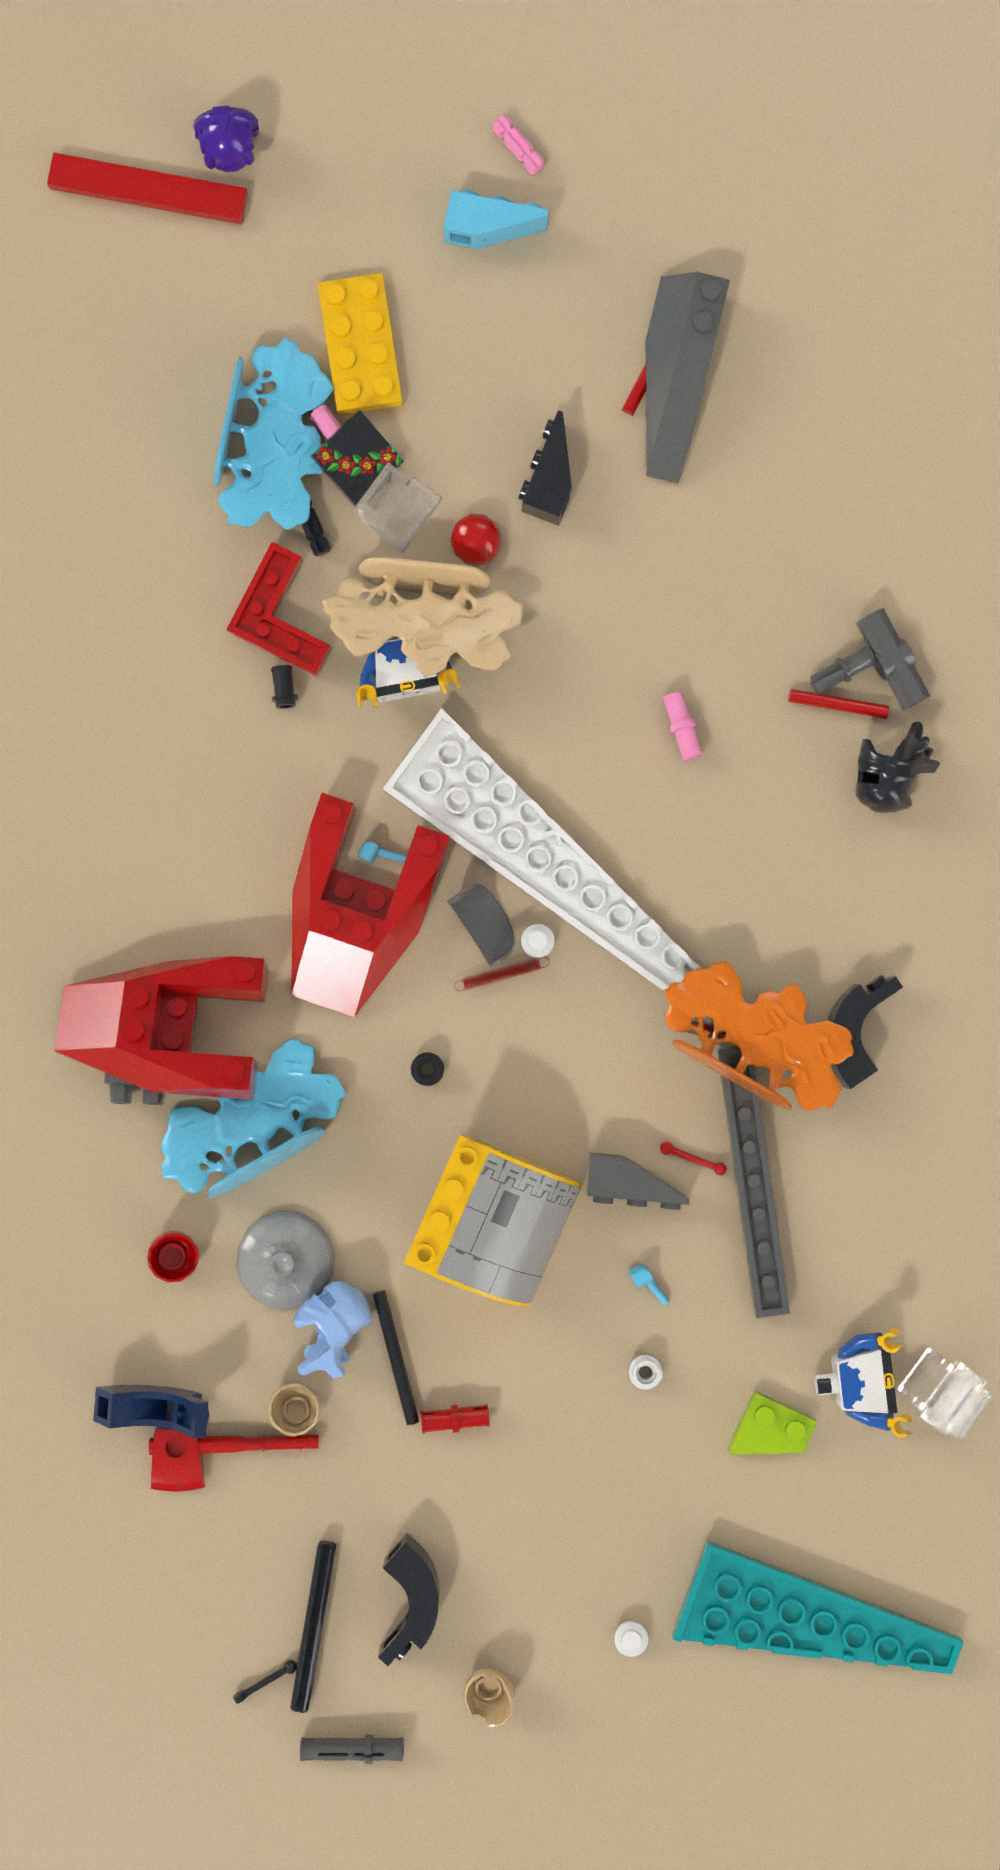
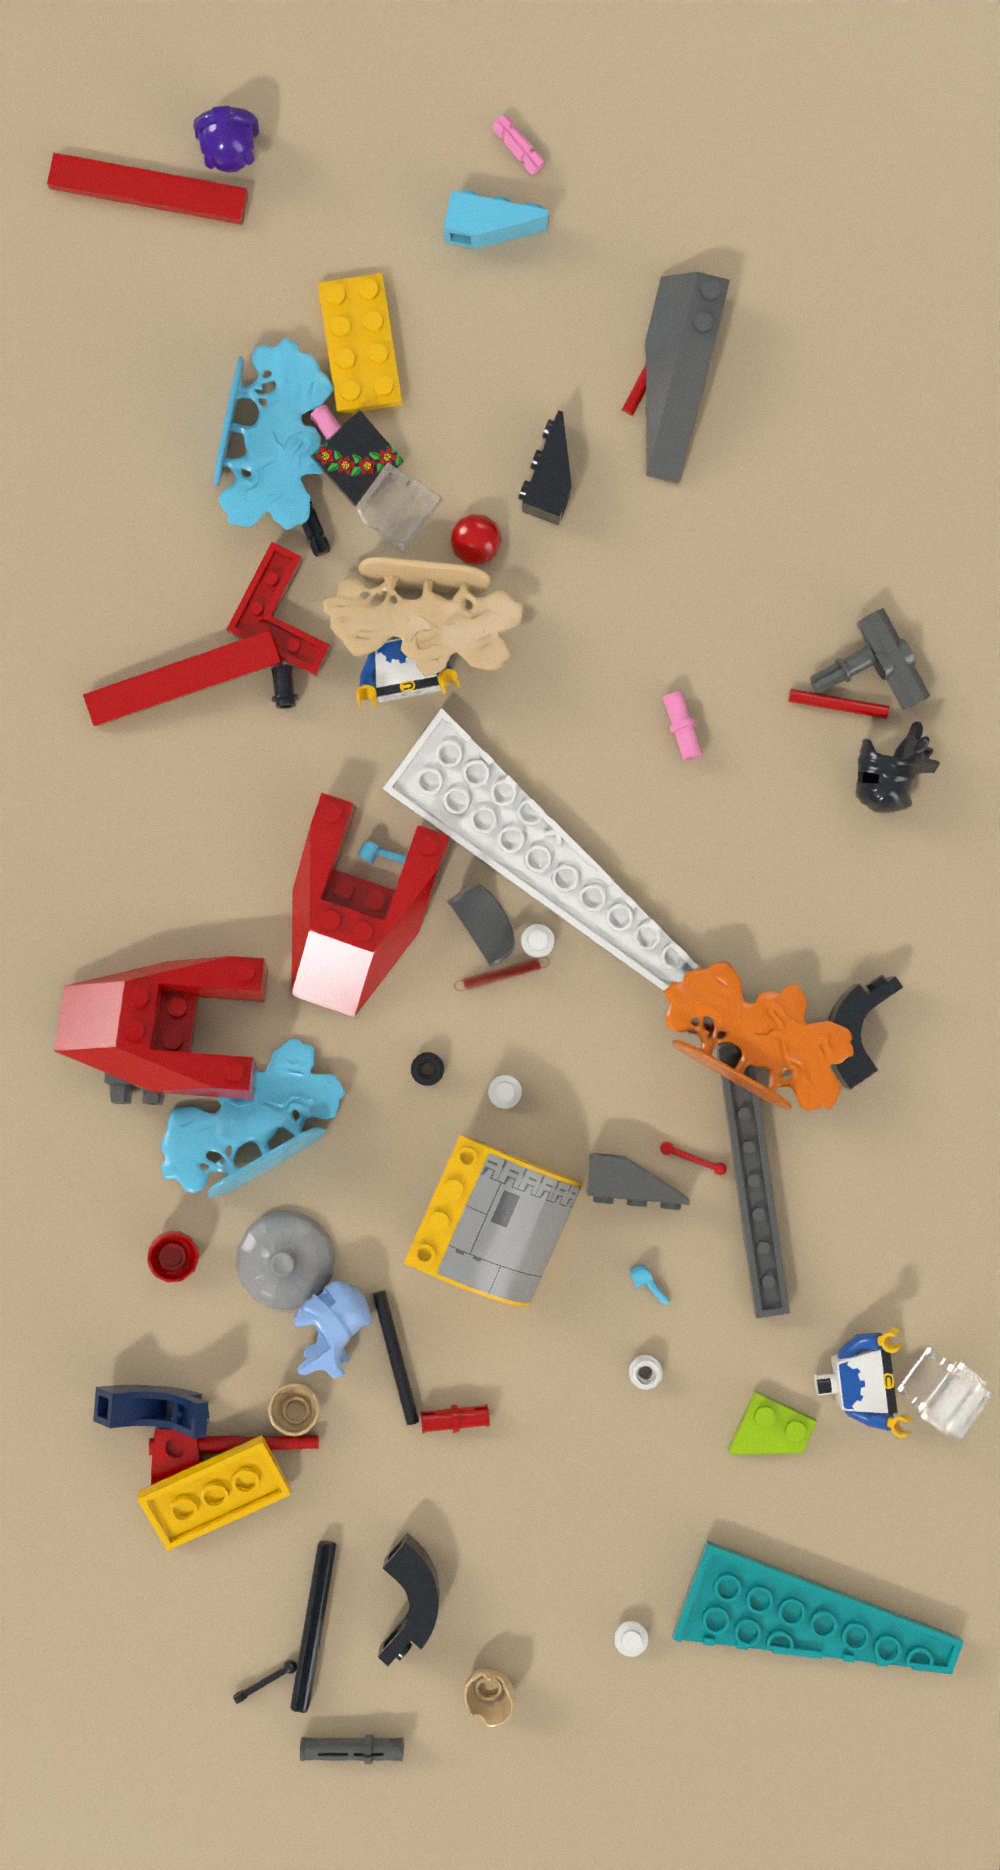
none -> red tile [83,630,282,727]
none -> yellow plate [137,1435,291,1551]
none -> white plate [488,1075,522,1109]

